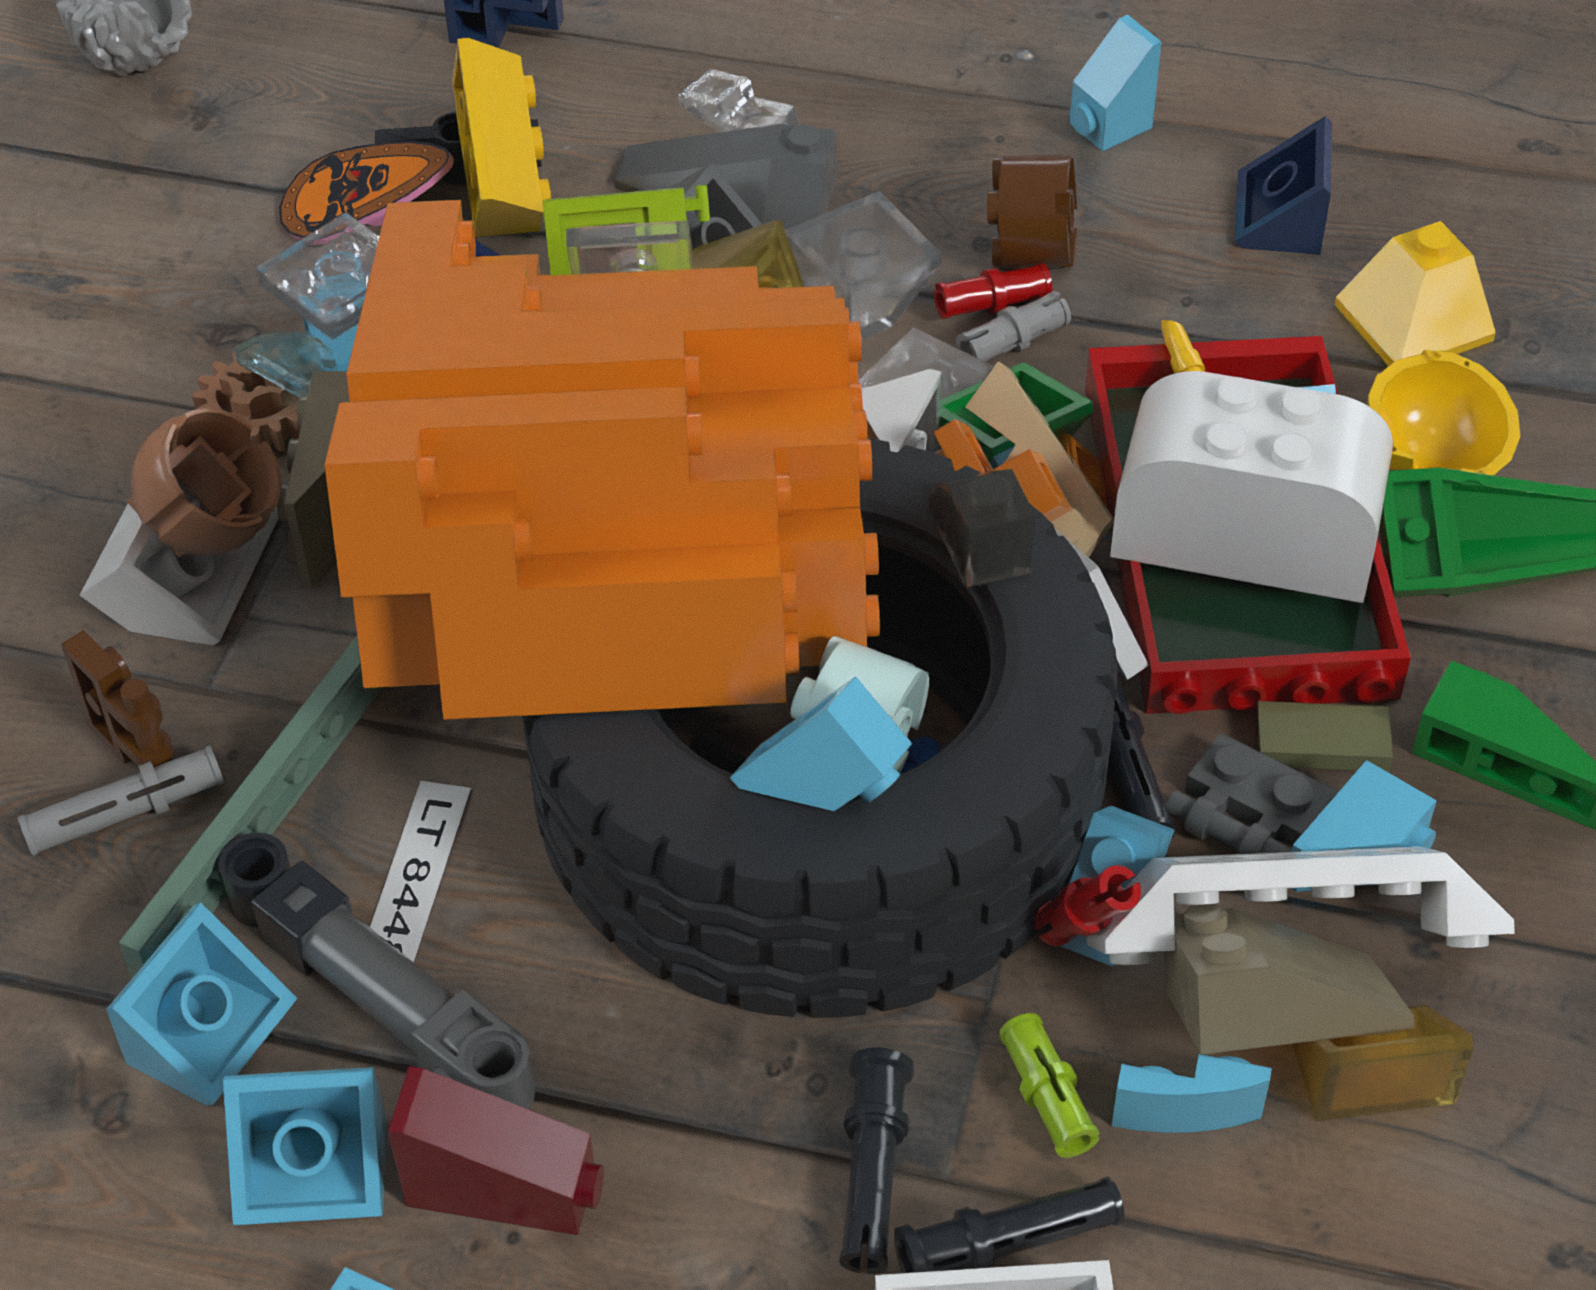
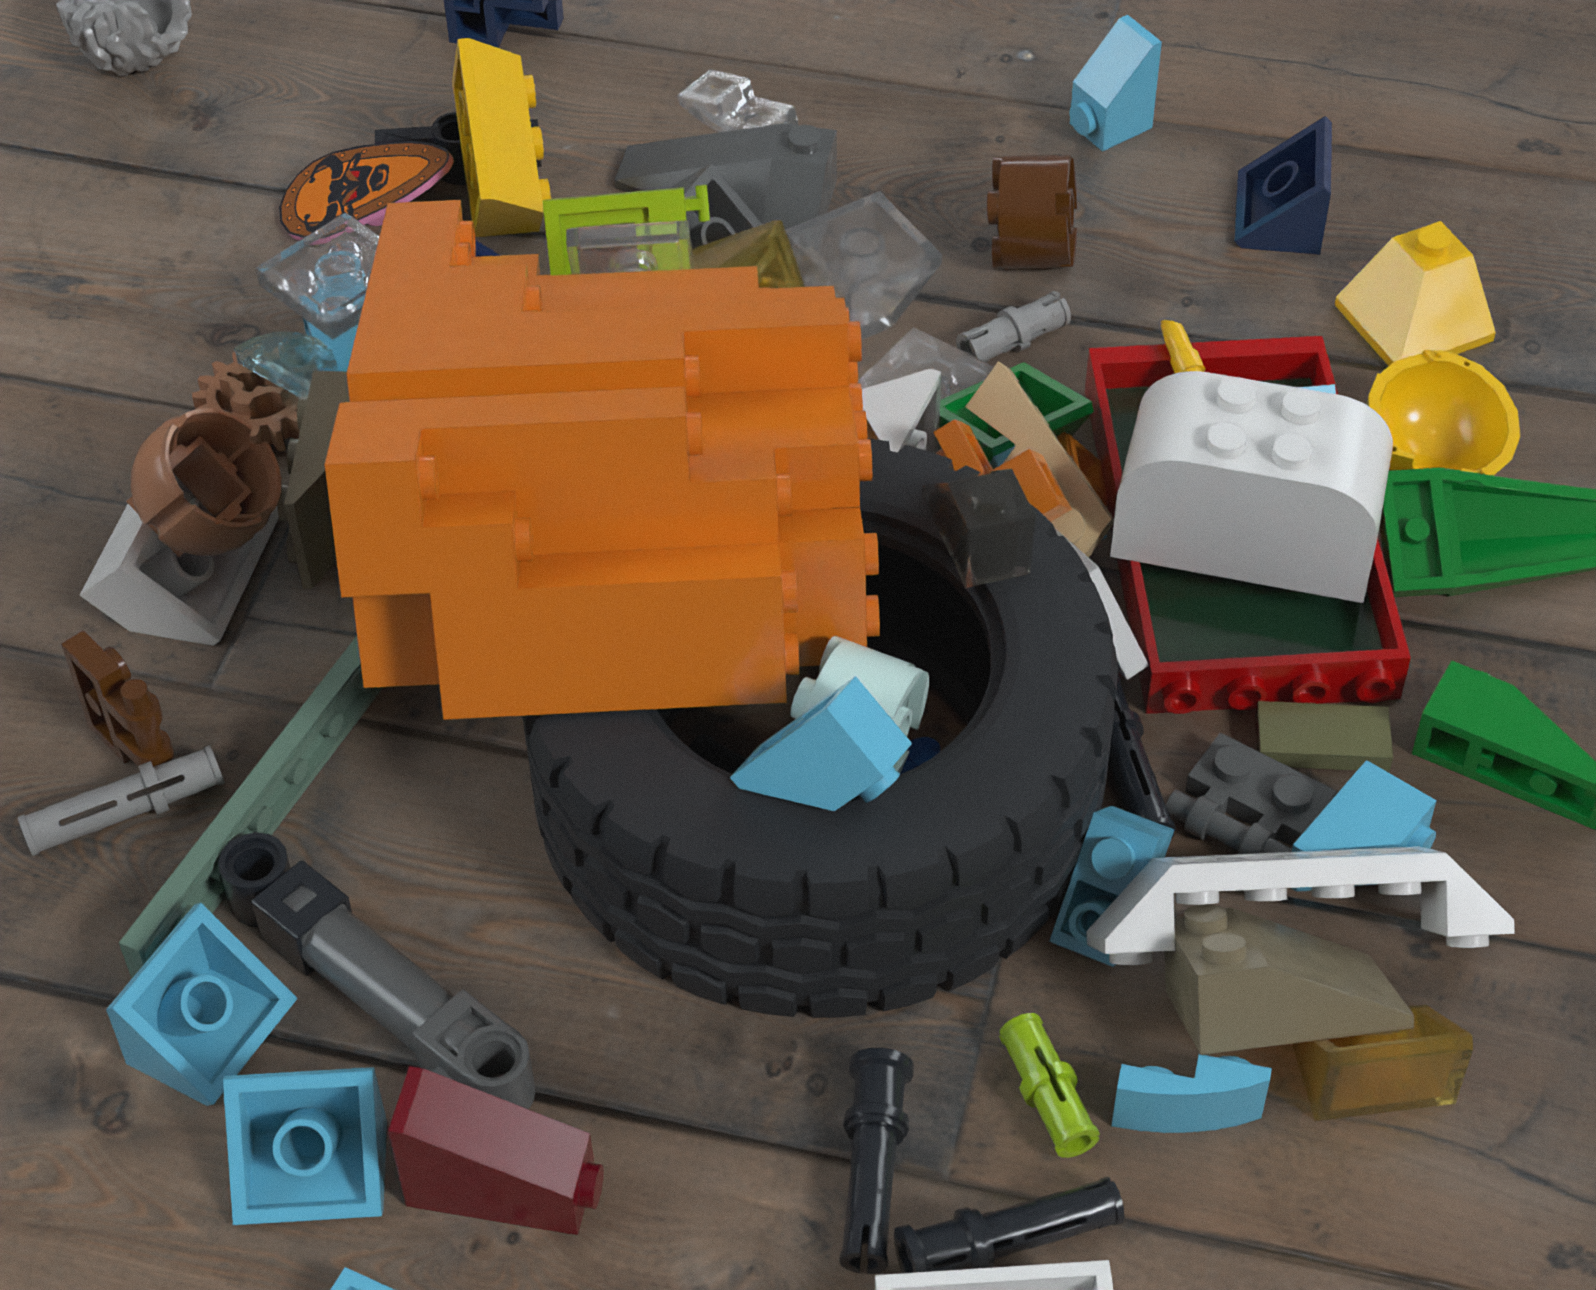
white sticker [370,781,471,963] -> none
red pin [934,263,1053,319] -> none
red pin [1034,865,1141,946] -> none

